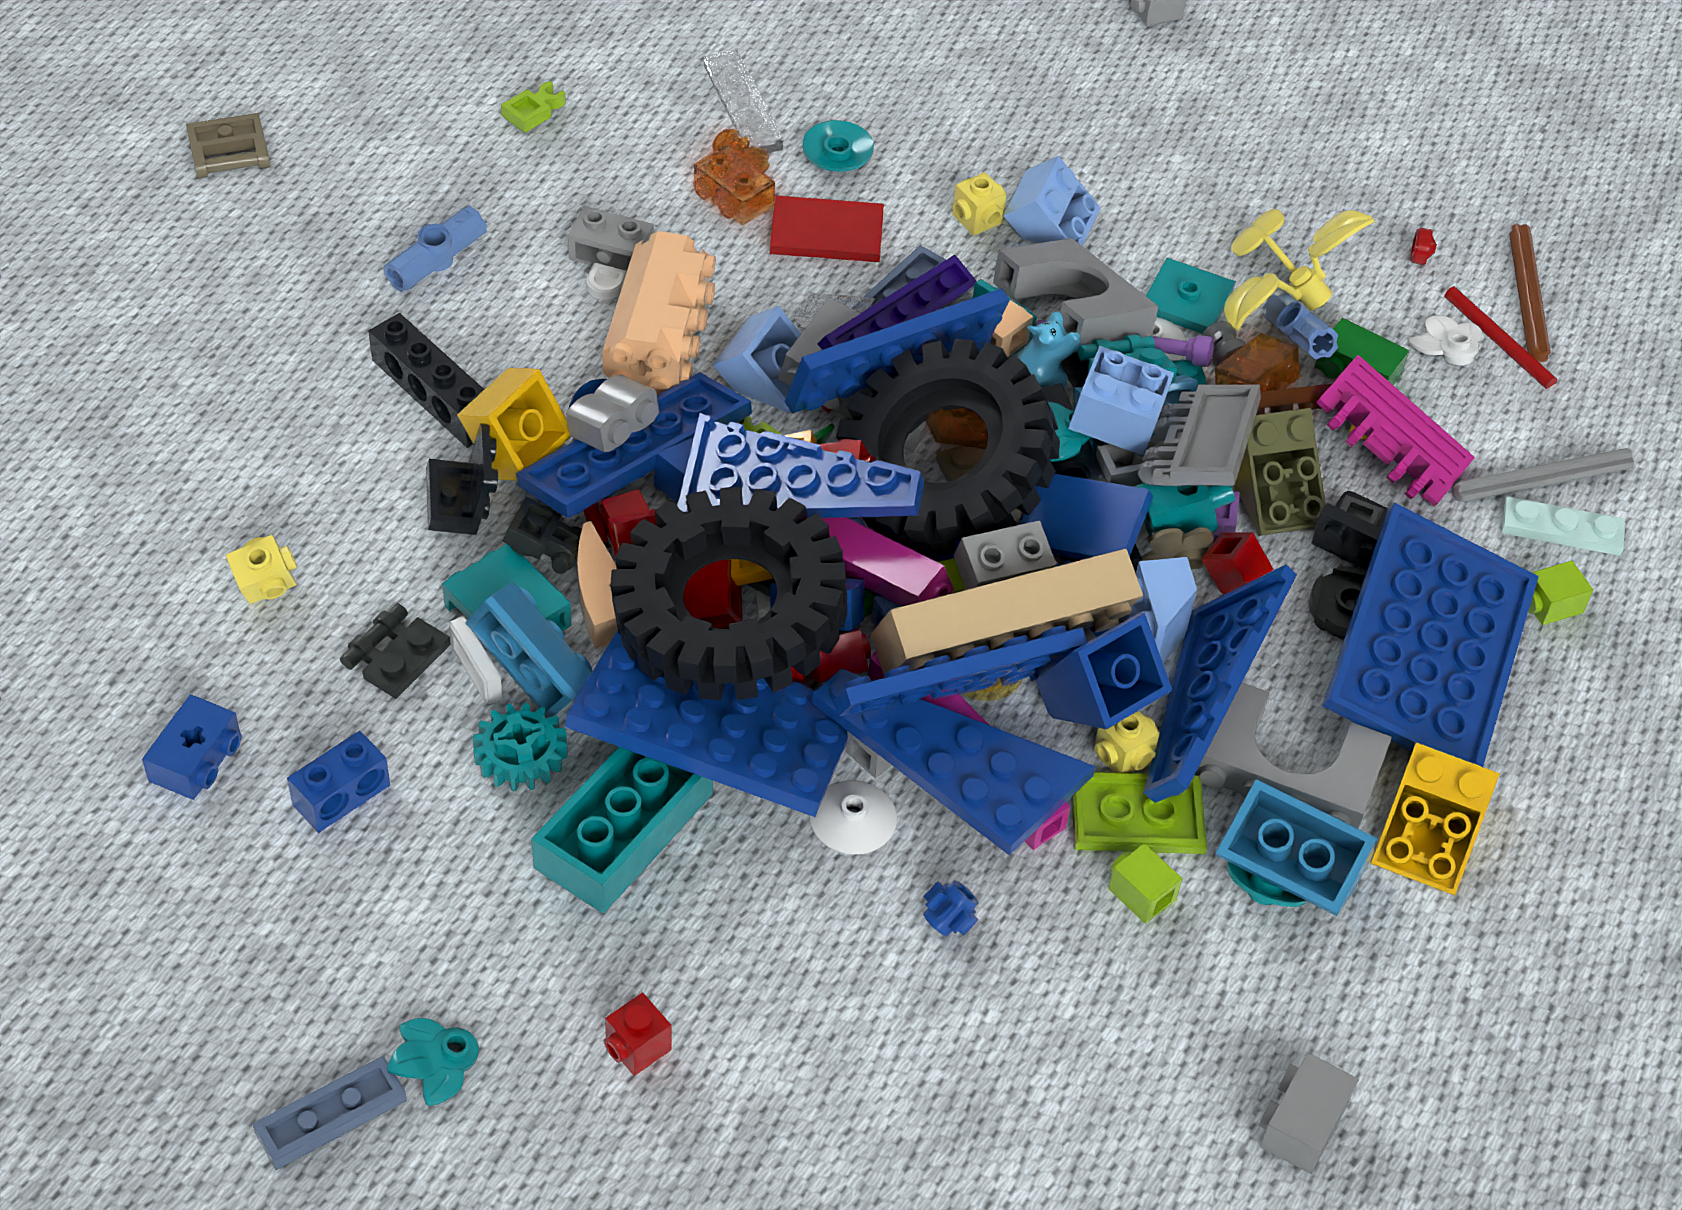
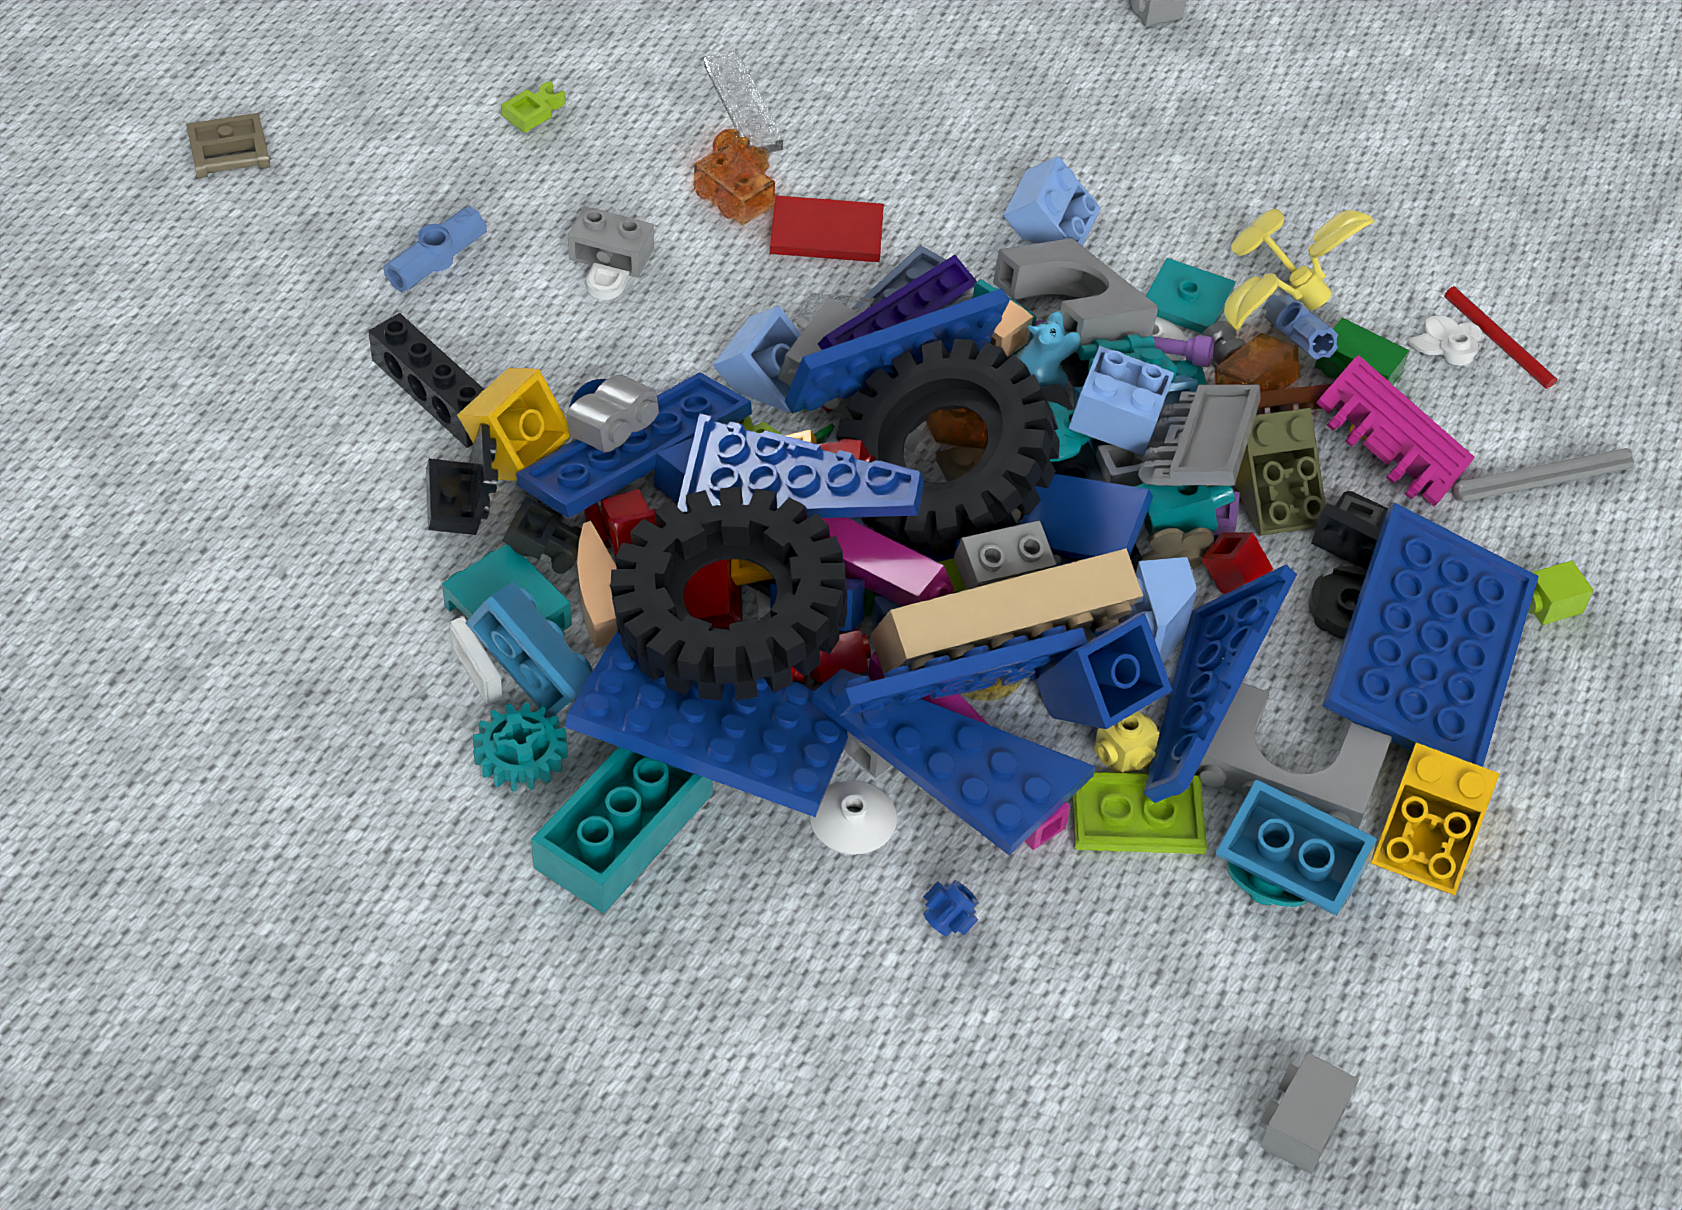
blue brick [142,694,242,800] -> none
light yellow brick [226,535,298,604] -> none
sand blue plate [252,1055,407,1170] -> none
blue brick [287,730,390,833] -> none
pearl dark grey plate [340,603,451,699] -> none
teal plate [387,1018,479,1106] -> none
light nougat brick [602,231,716,395] -> none
red brick [603,992,672,1076] -> none
teal dish [802,120,874,172] -> none
light yellow brick [952,172,1007,236] -> none
lime brick [1108,843,1183,924] -> none
red tile [1410,227,1437,265] -> none
light aqua plate [1502,496,1625,556] -> none
dark orange axle [1509,223,1551,362] -> none

